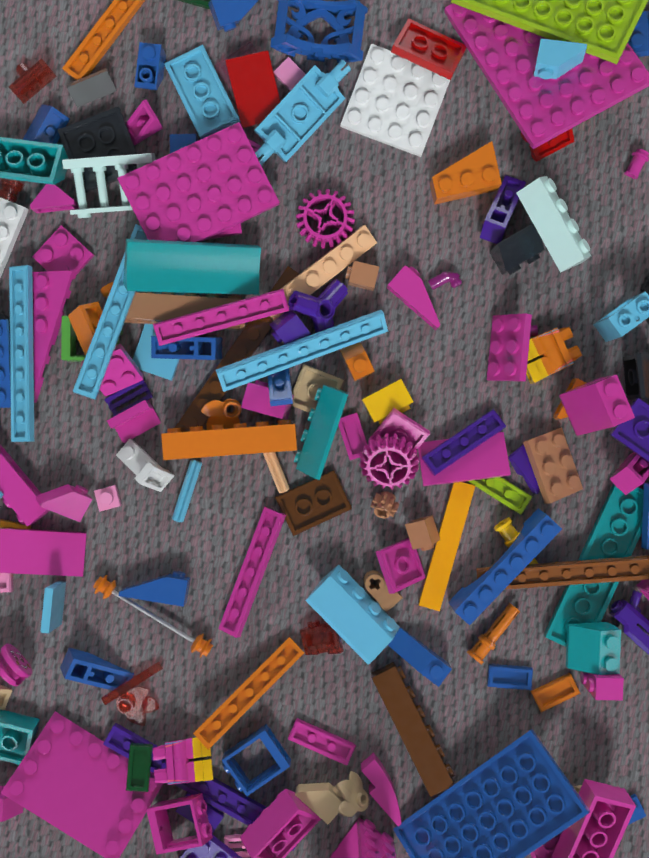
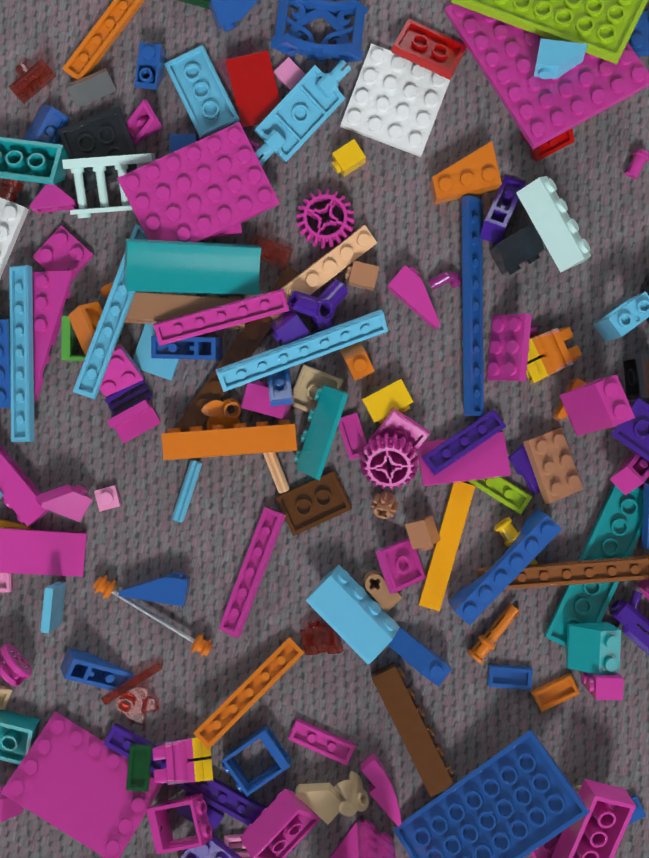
white bracket [116,439,174,492] -> none
none -> clear red tile [248,234,293,270]
none -> yellow brick [331,139,366,177]
none -> blue plate [461,195,484,416]

